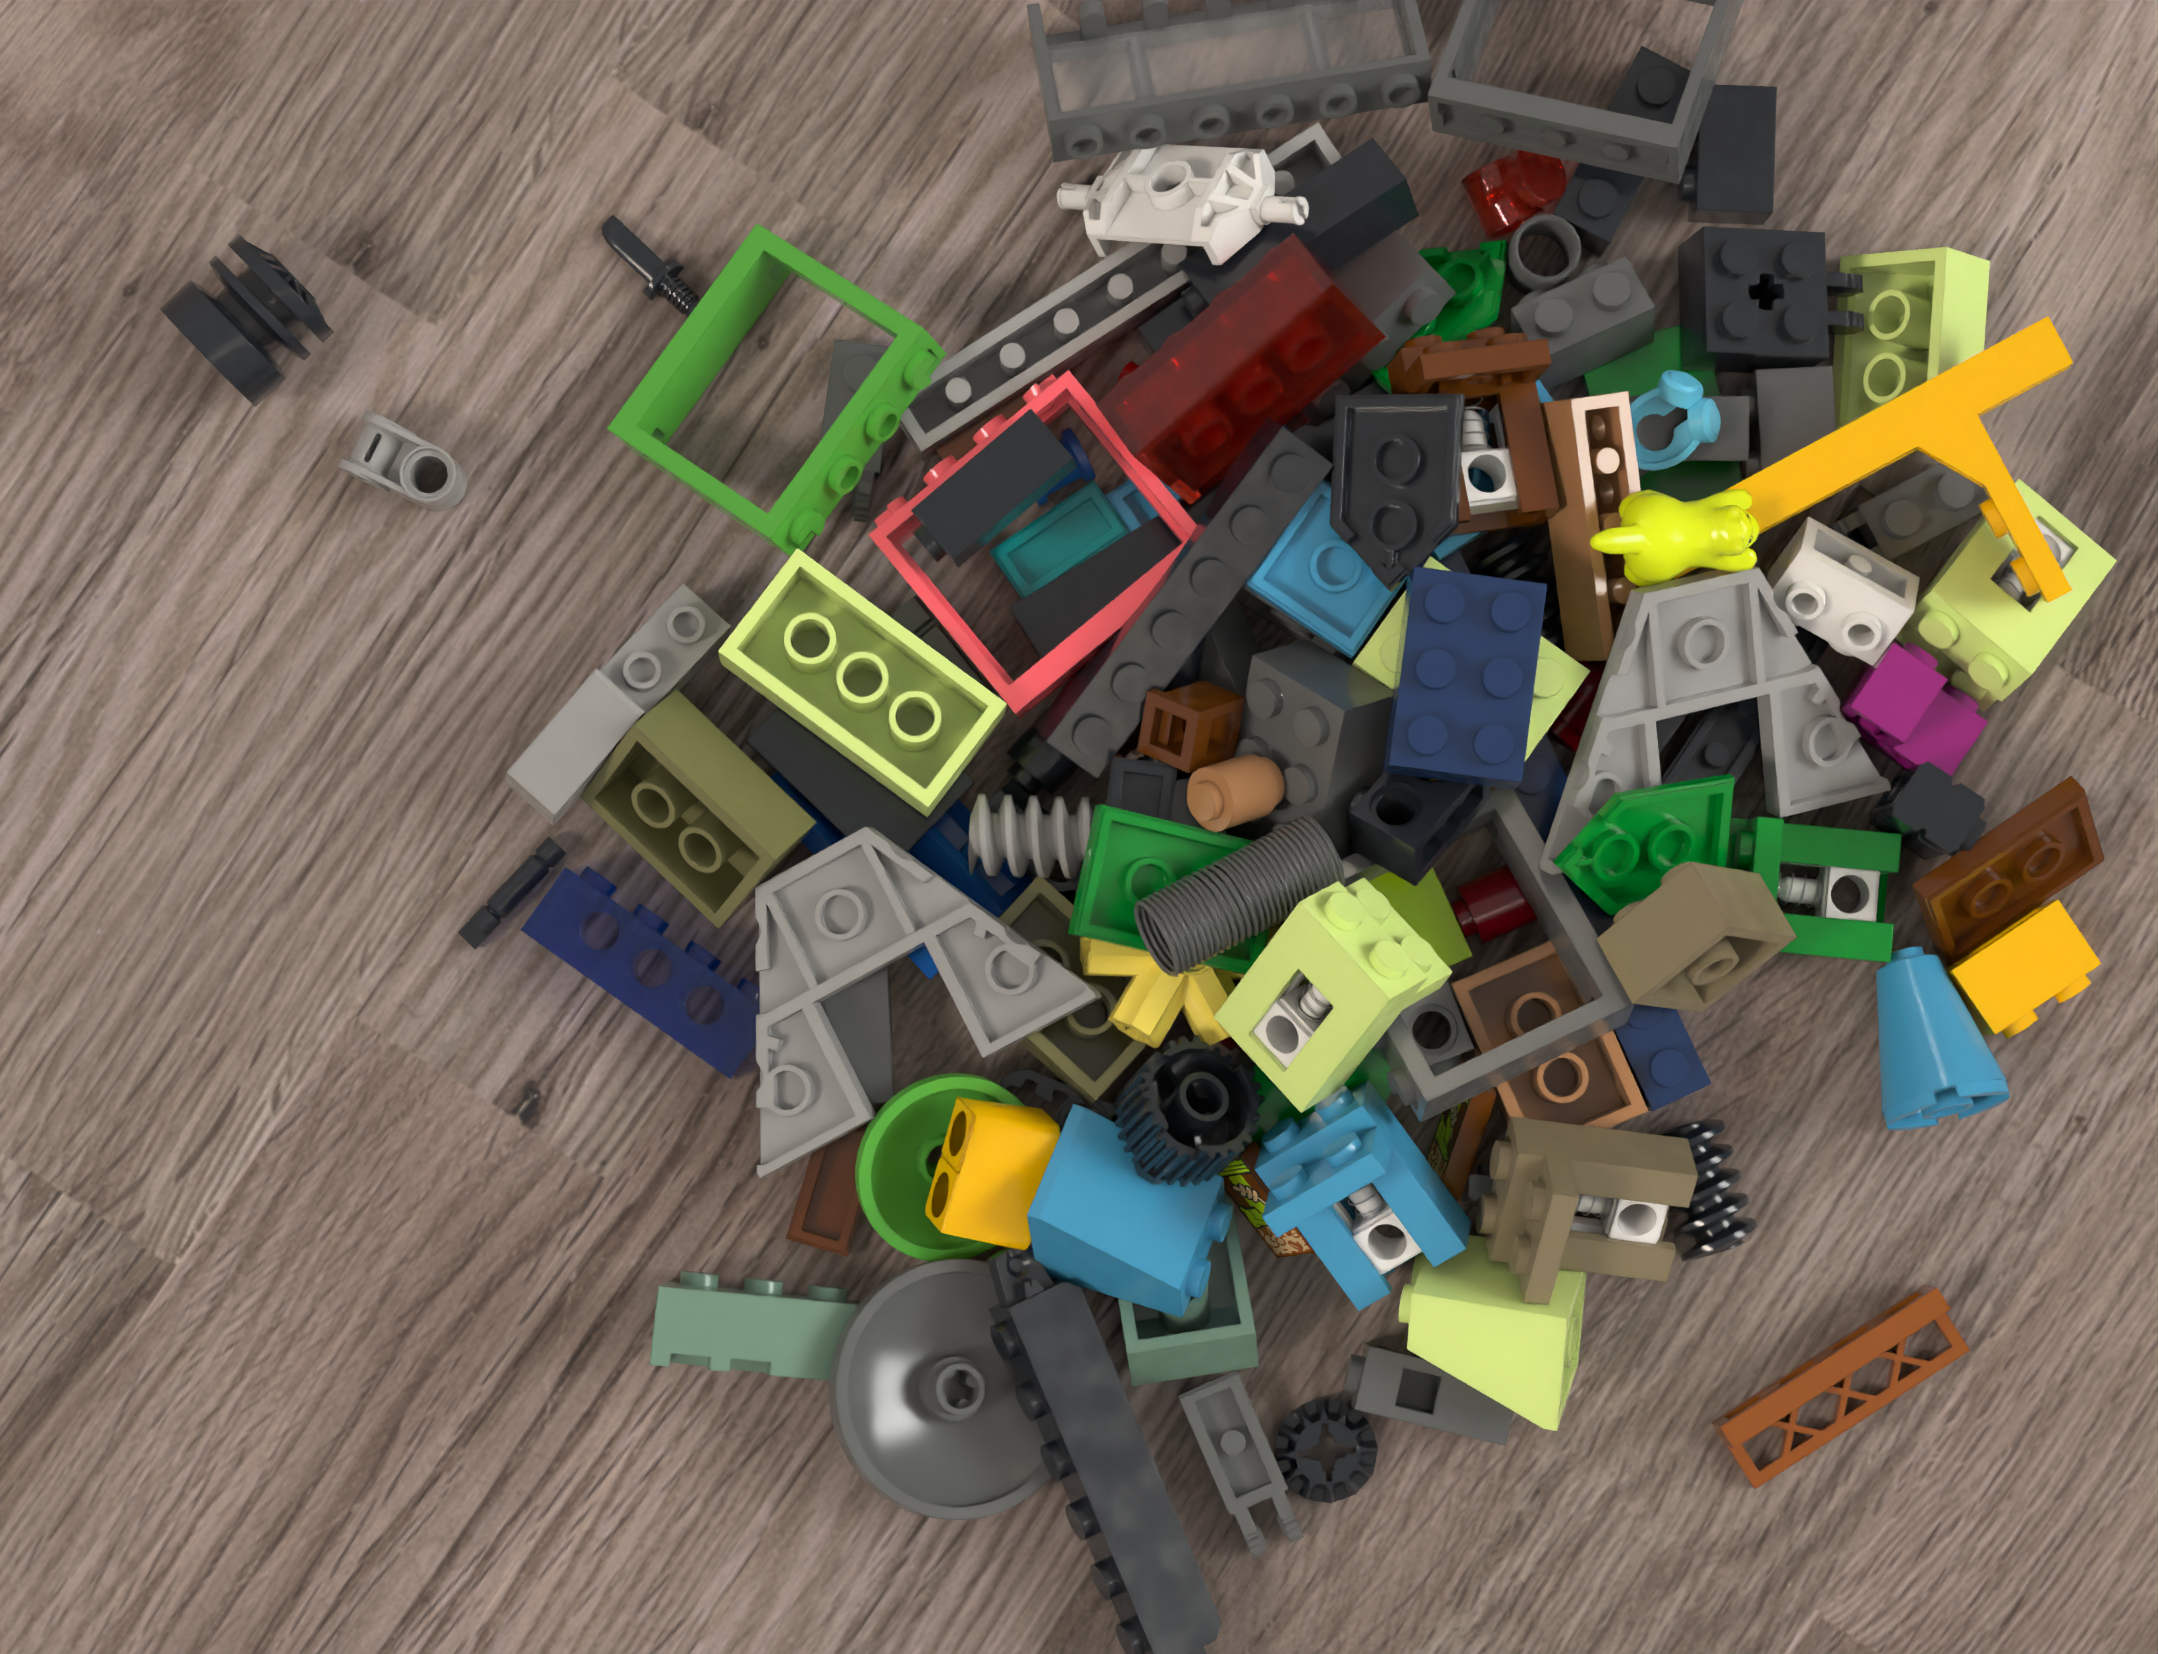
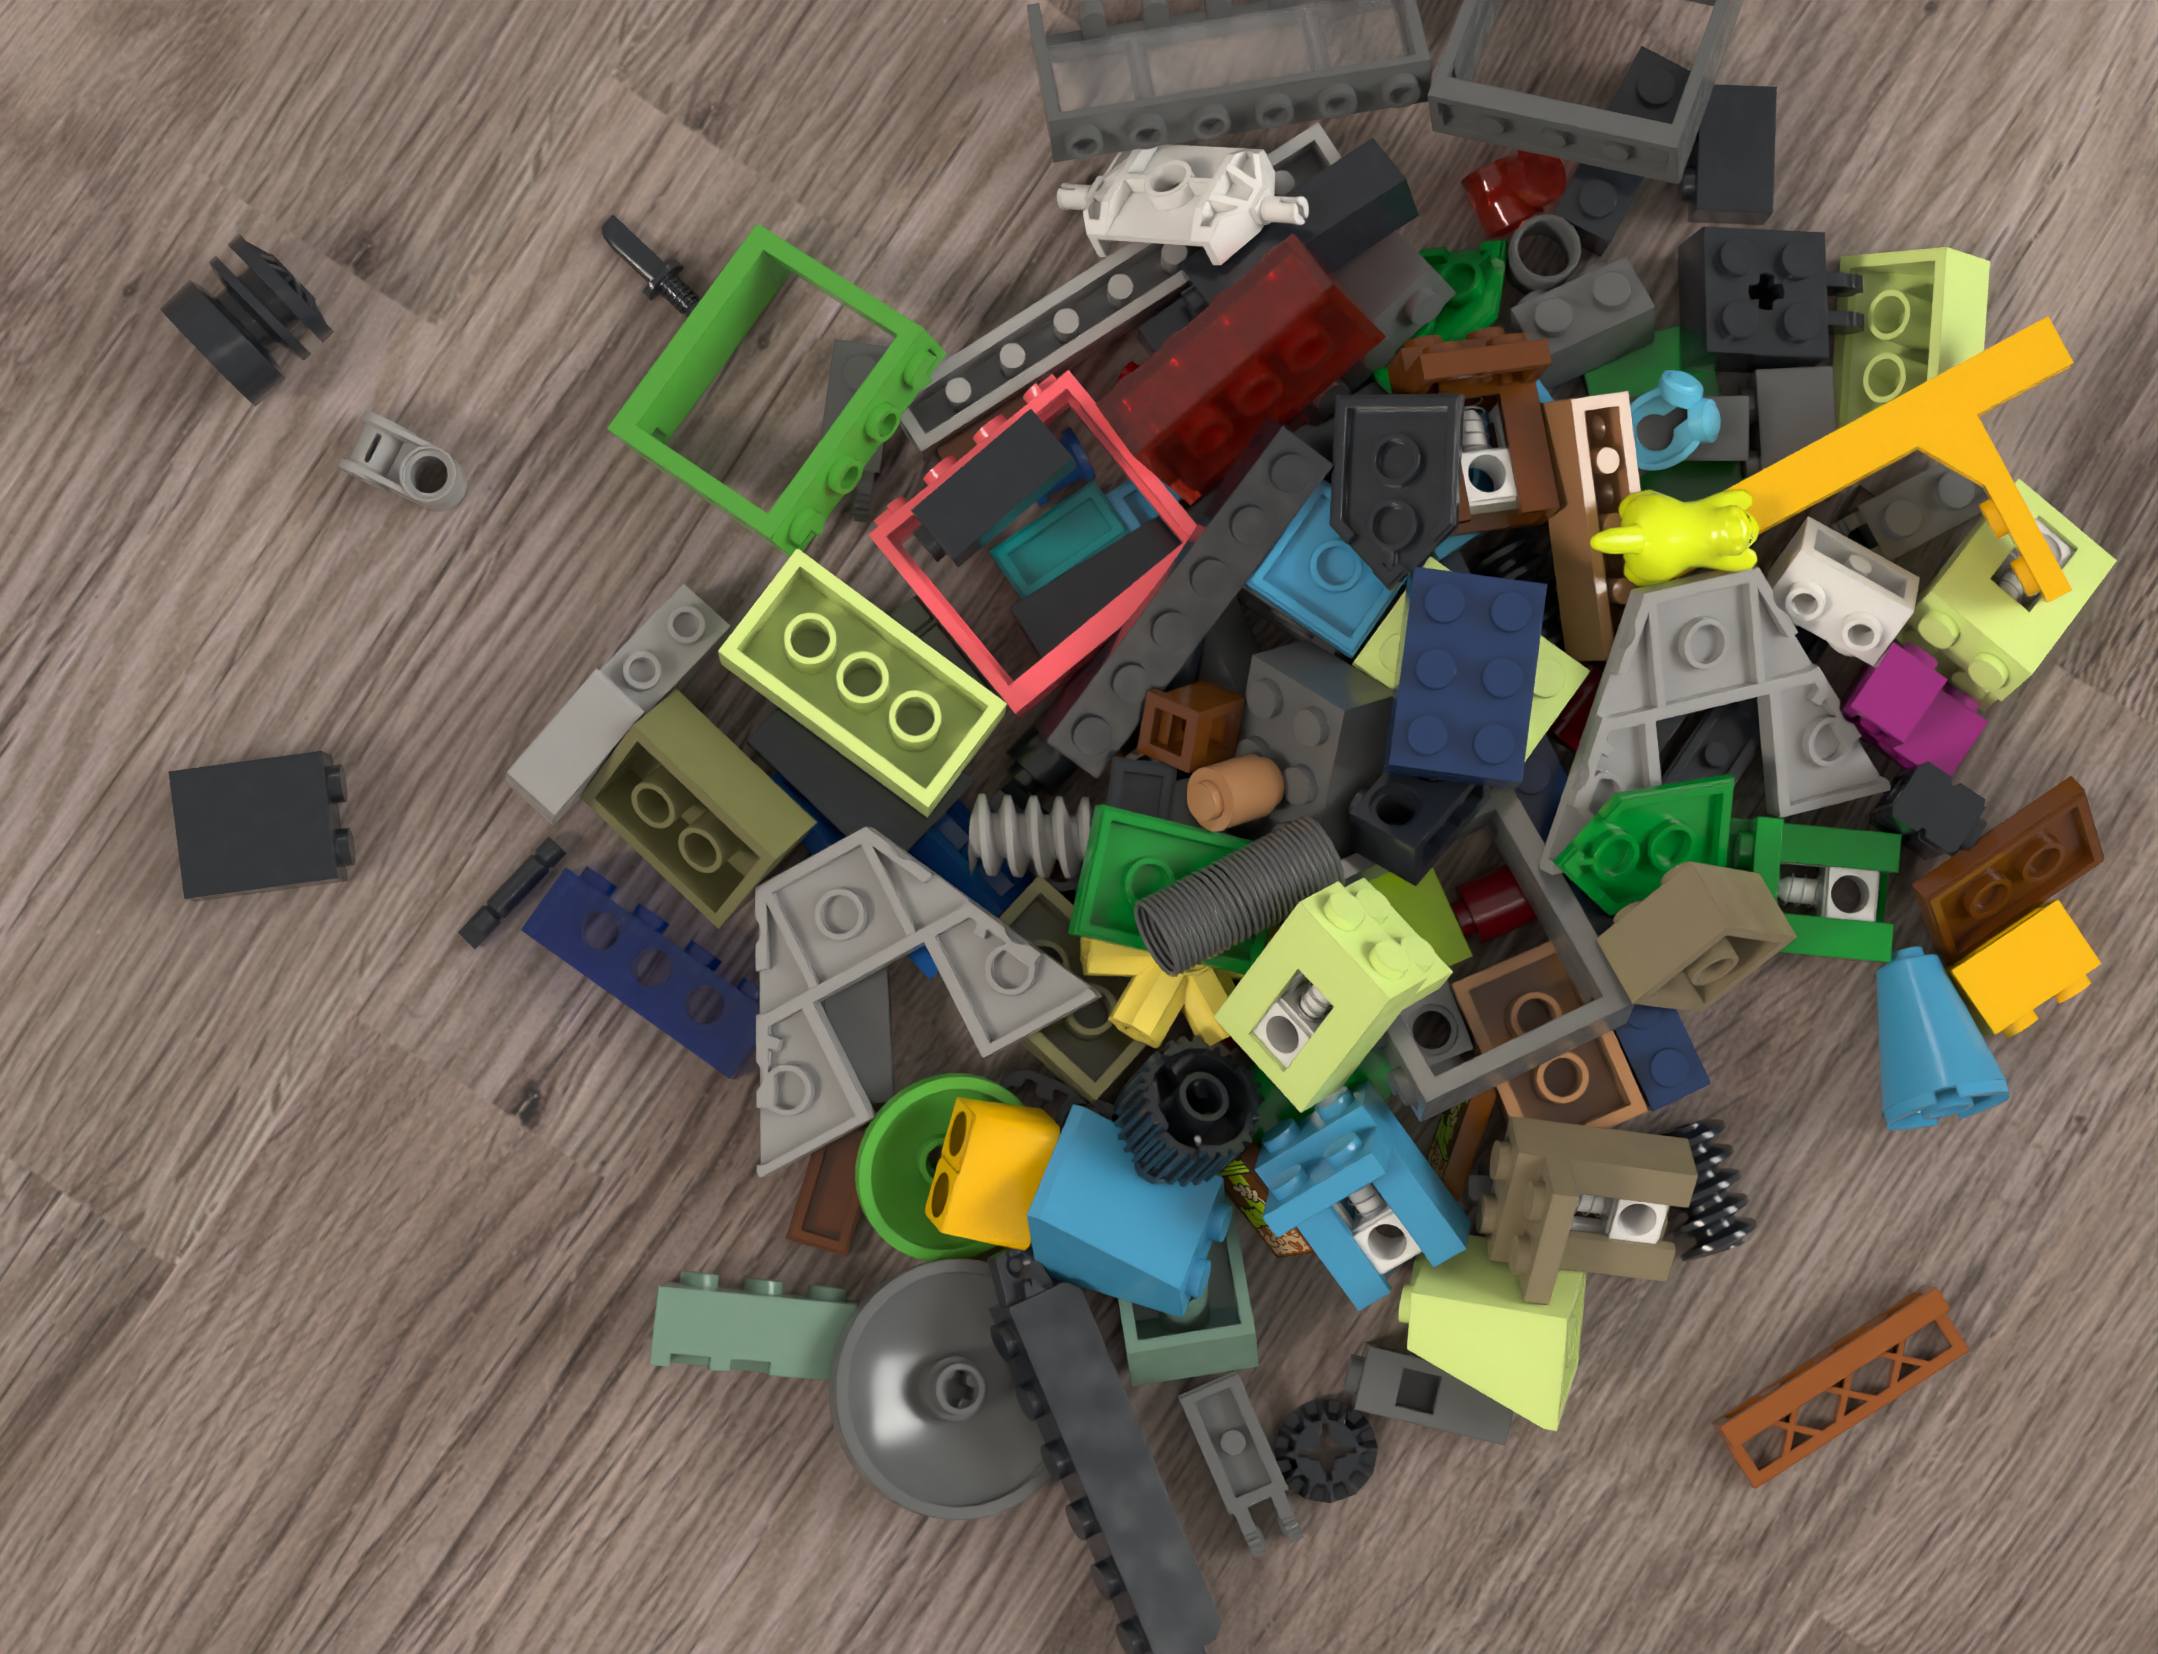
none -> black brick [168,751,355,902]

